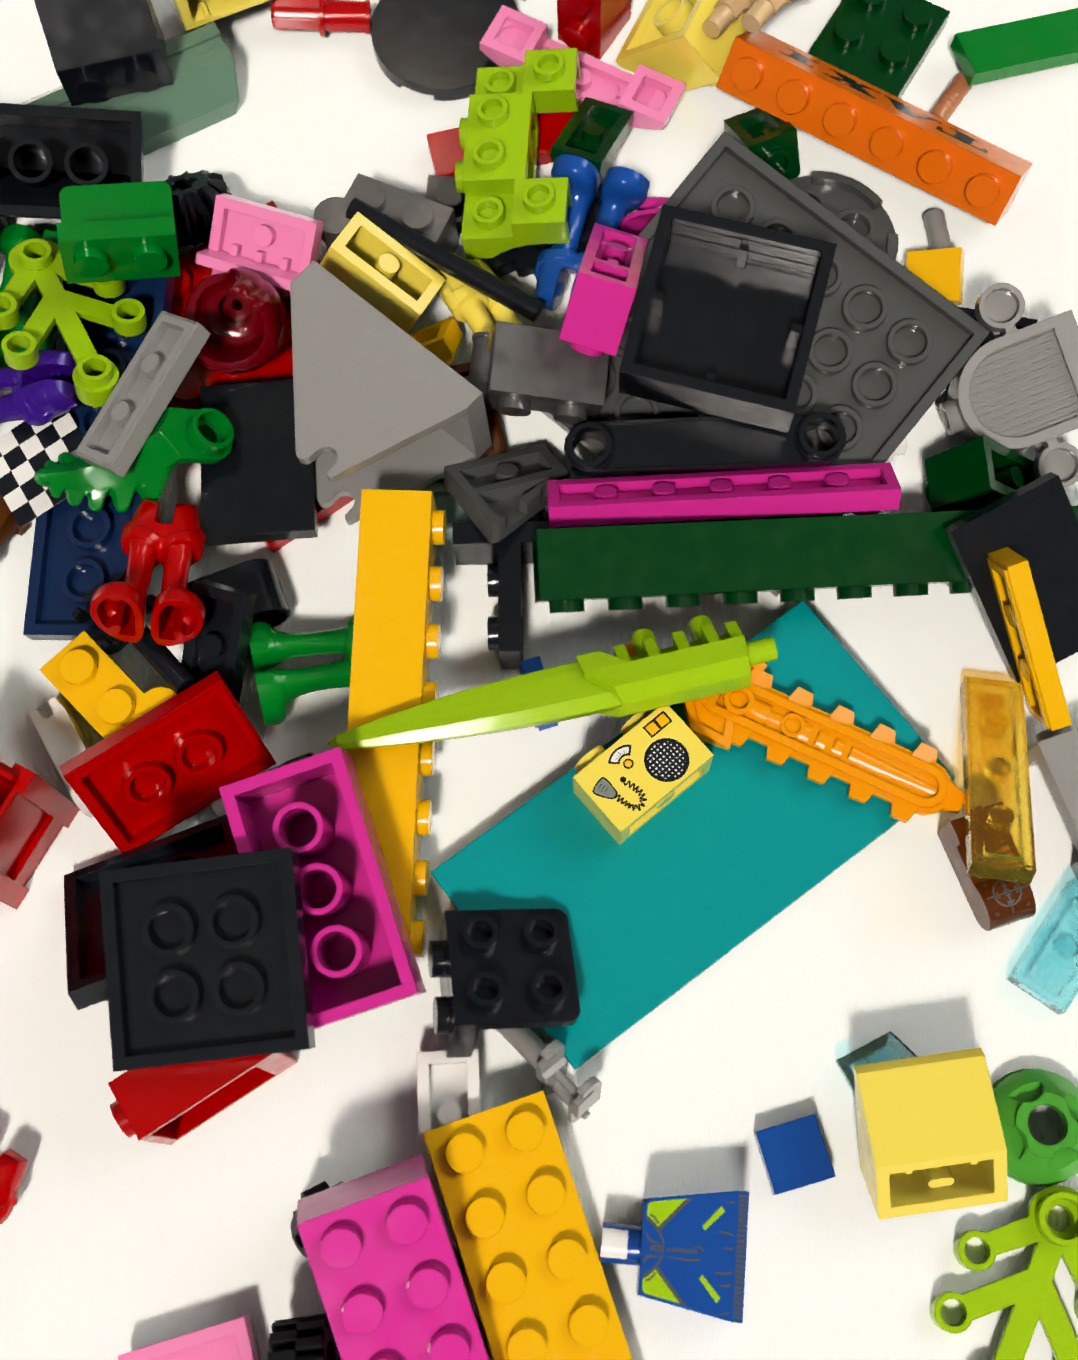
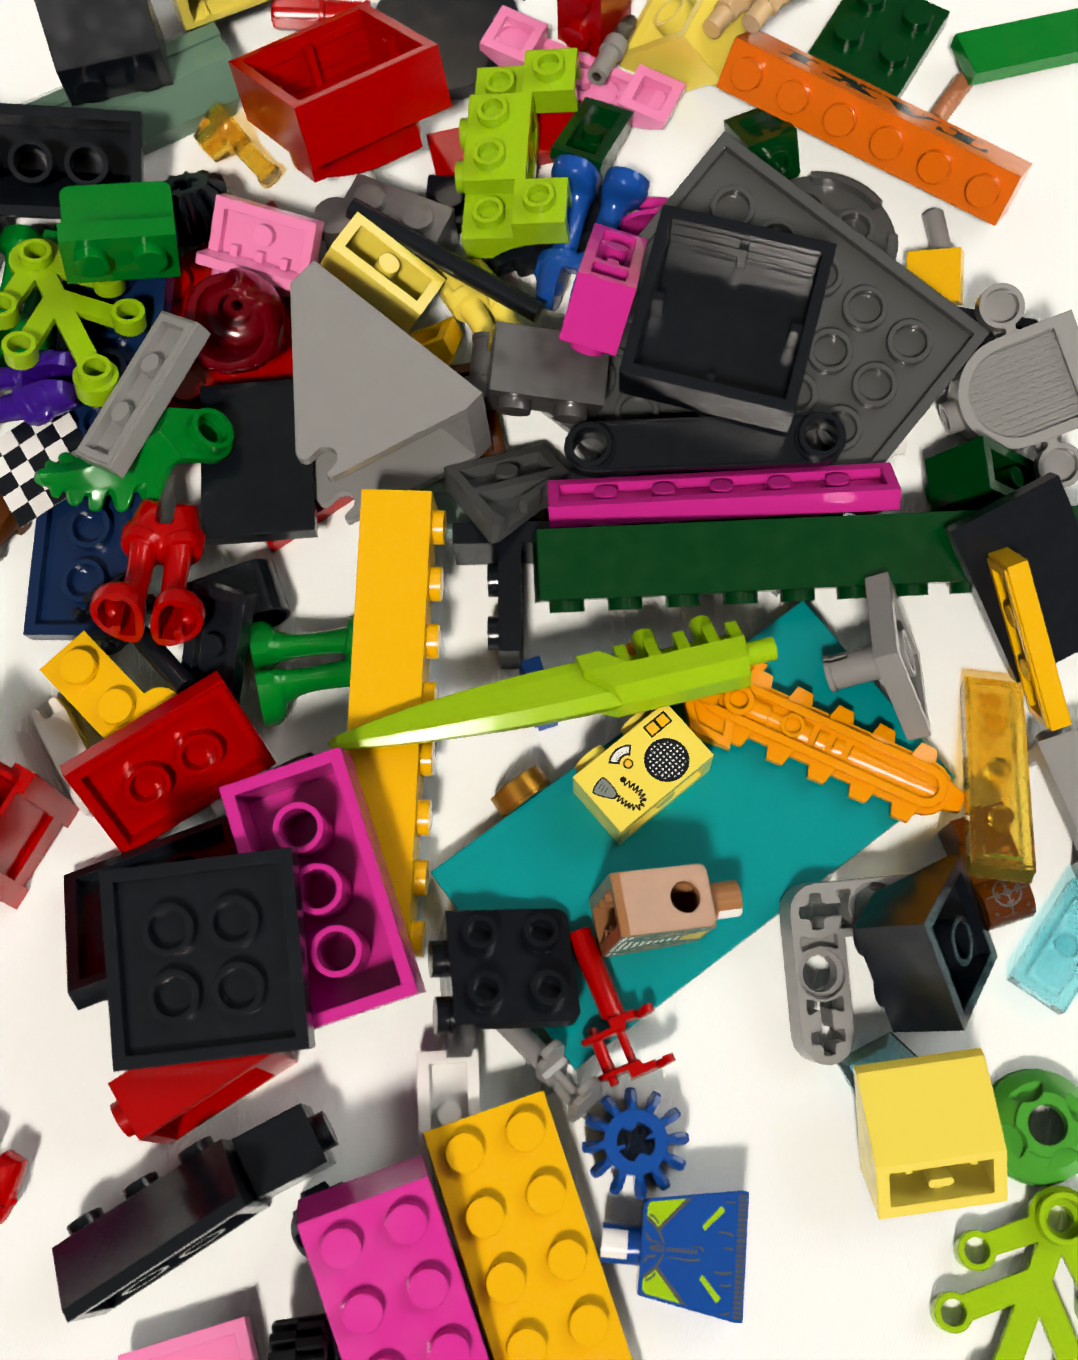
blue tile [753,1114,836,1195] -> none
none -> black slope [52,1136,270,1323]
none -> clear yellow bar [193,102,282,189]
none -> red container [228,3,452,183]
none -> black brick [231,1103,339,1199]
none -> pearl gold tile [491,765,550,817]
none -> red piece [570,927,677,1087]
none -> blue gear [582,1087,689,1199]
none -> light grey piece [587,14,637,86]
none -> medium nougat torso [589,864,743,958]
none -> light grey beam [779,873,912,1065]
none -> light grey tile [823,572,931,741]
none -> black slope [853,854,998,1032]

